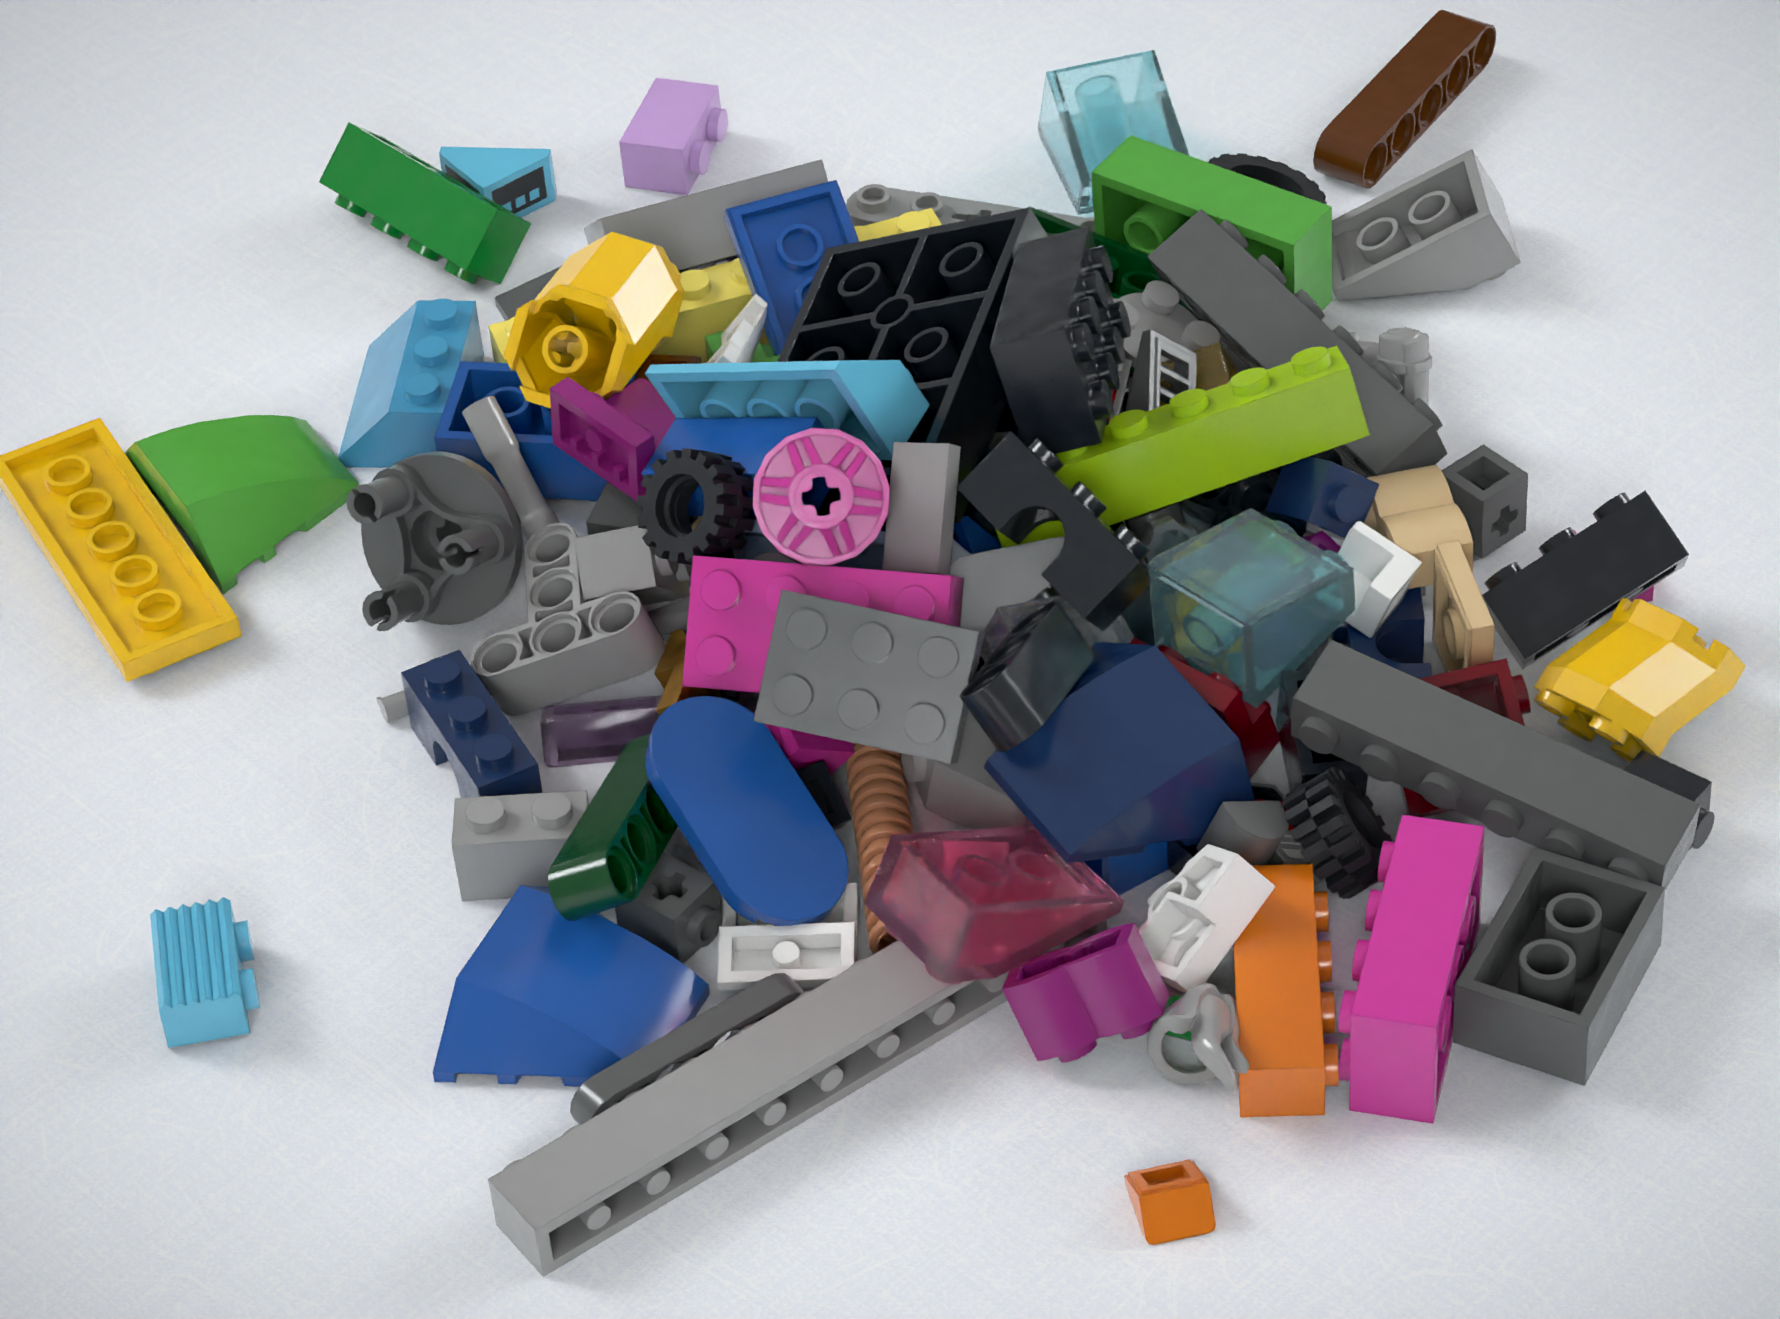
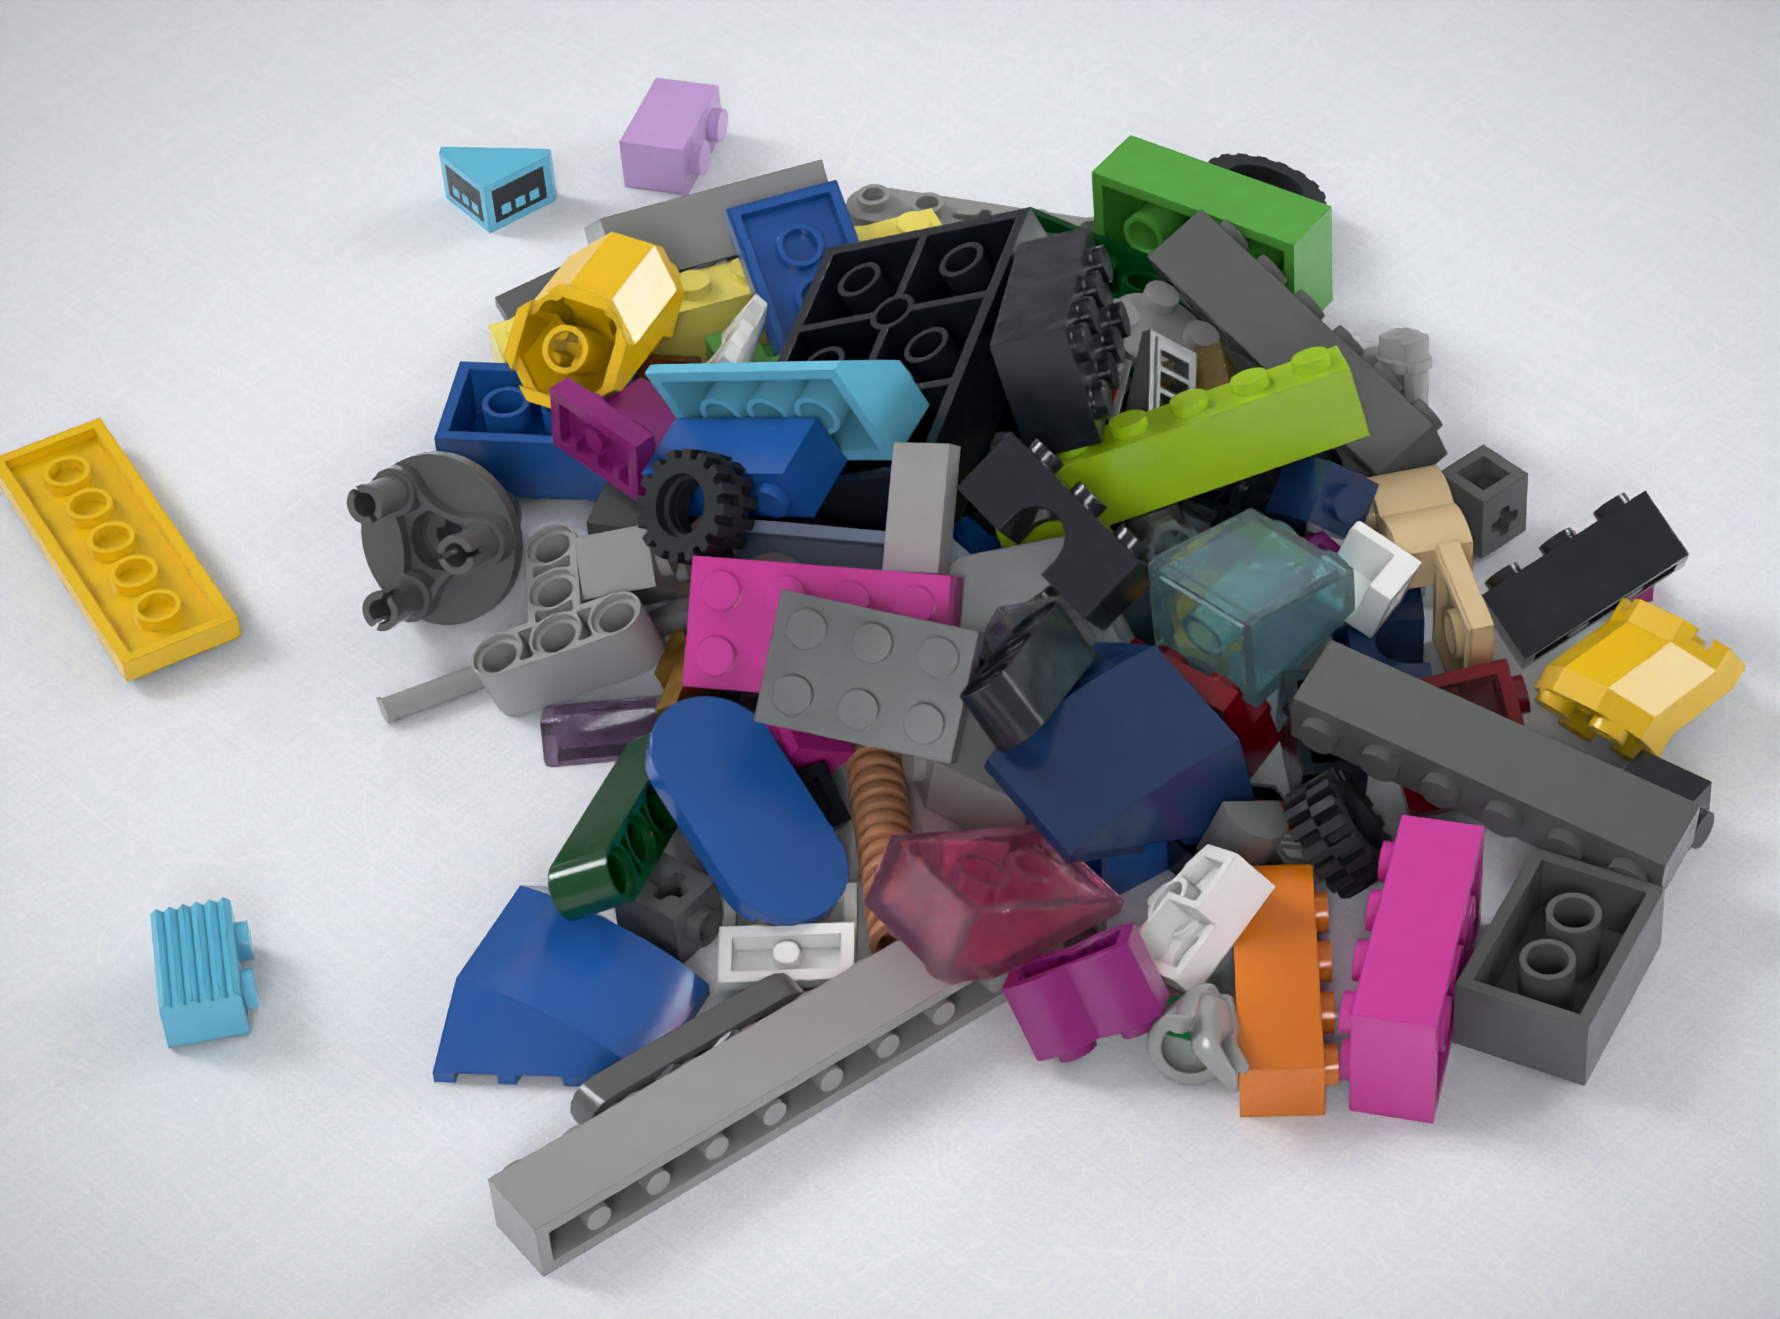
bright green wedge [125,415,359,594] -> none
green brick [319,122,531,284] -> none
dark azure slope [338,299,484,468] -> none
dark blue arch [401,649,543,798] -> none
light grey brick [452,790,589,901] -> none
light grey piece [462,396,560,540] -> none
dark pink wheel [752,428,890,565] -> none
clear light blue slope [1037,50,1190,216] -> none
orange slope [1124,1159,1216,1245] -> none
reddish brown beam [1313,10,1496,188] -> none
light grey slope [1332,149,1521,301] -> none

